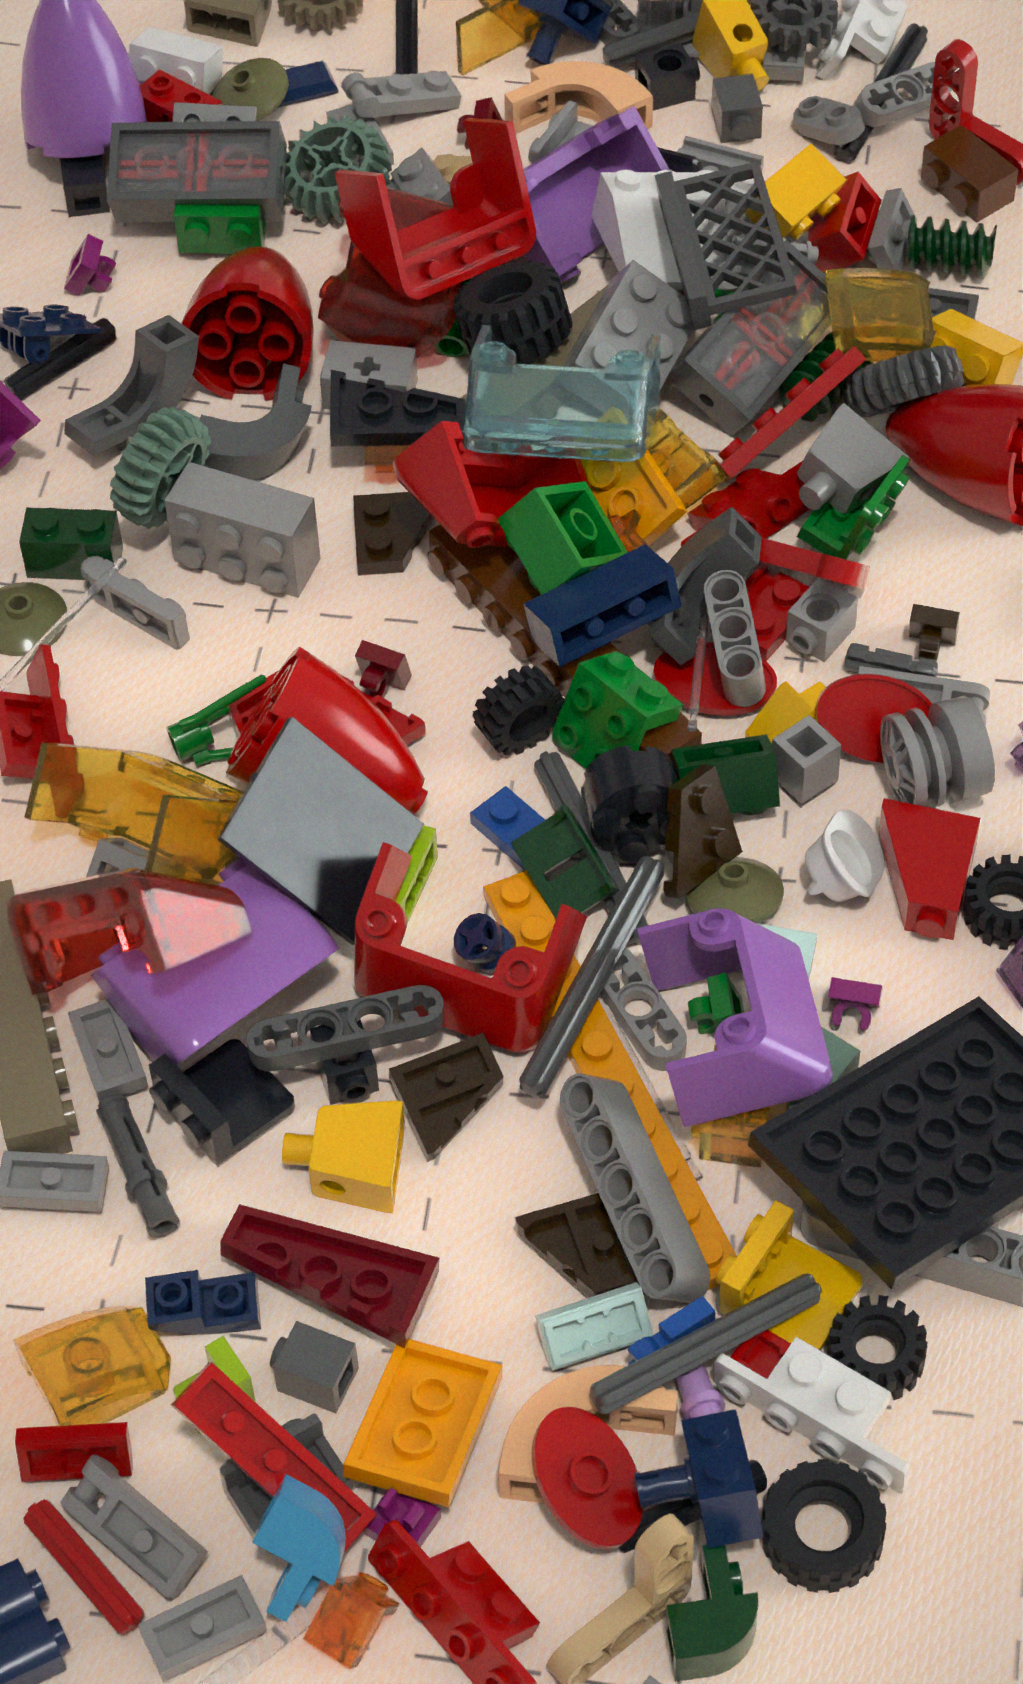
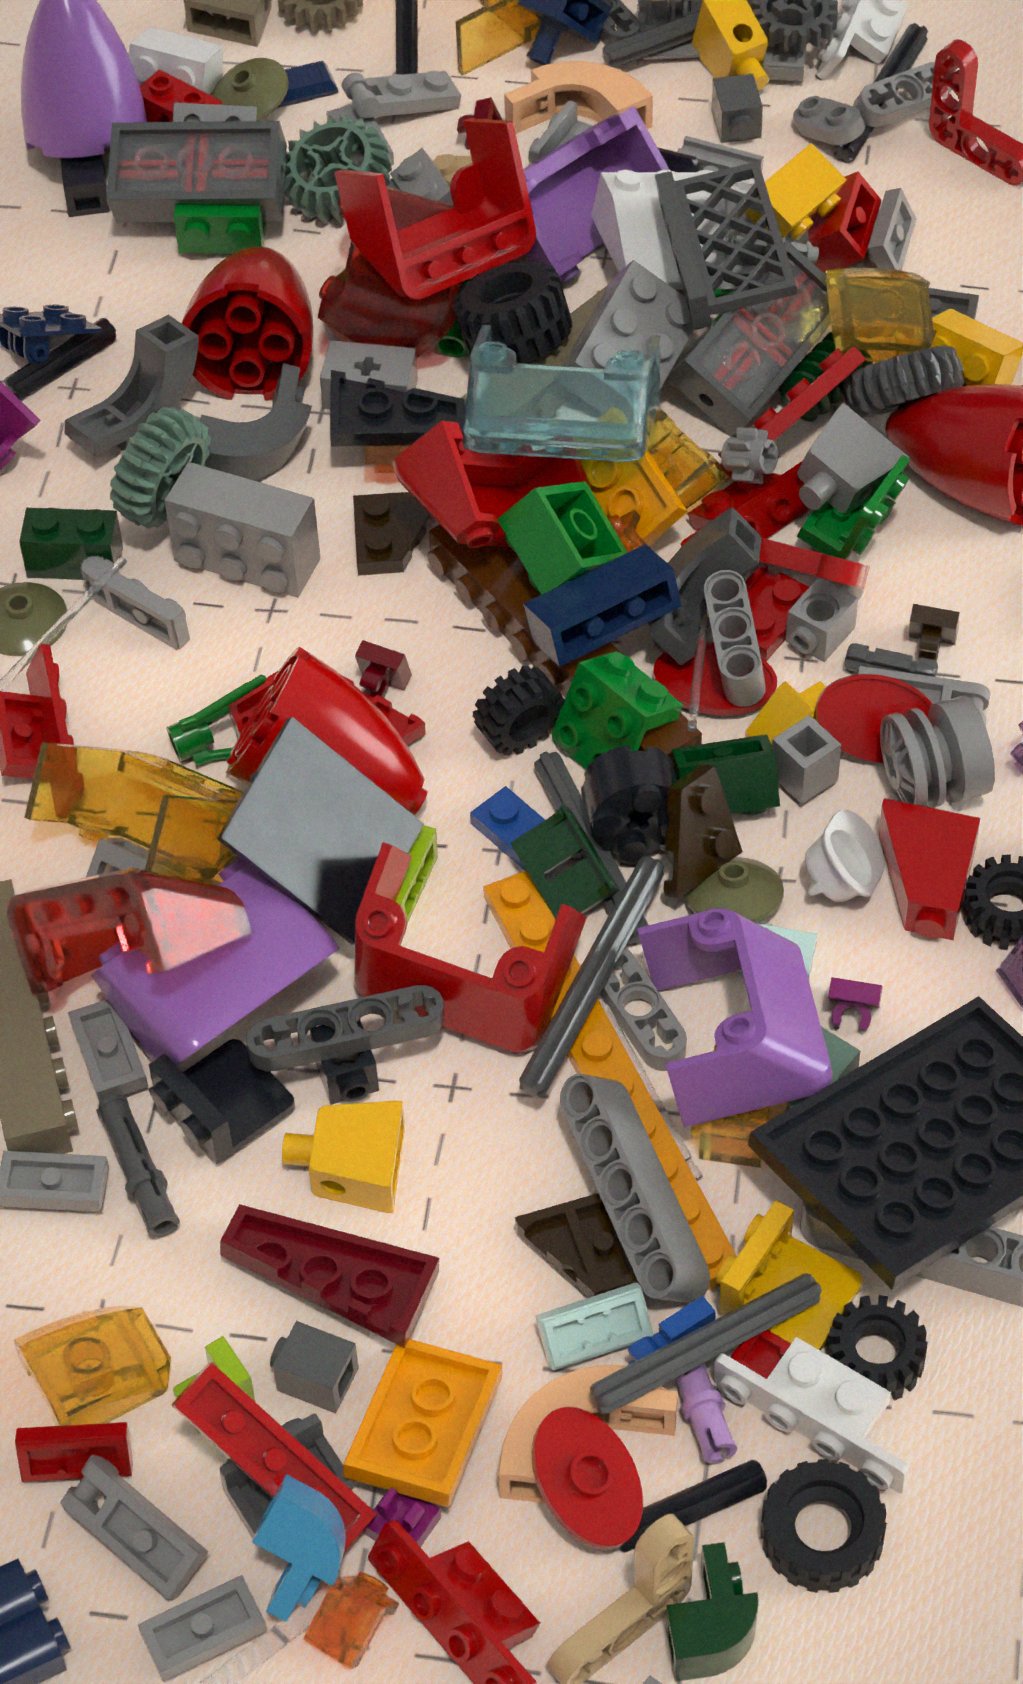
red axle [23,1499,145,1635] -> none
magenta tile [64,234,116,296] -> none
dark blue slope [145,1270,261,1334] -> none
dark brown wing [388,1033,504,1162] -> none
dark blue wheel [454,913,516,974] -> none
dark blue brick [634,1409,764,1548] -> none
black brick [635,42,700,111] -> none
green tile [688,972,744,1034] -> none
dark green piece [906,214,998,278] -> none
reddish brown brick [921,125,1018,223] -> none
none -> light grey gear [721,427,778,484]

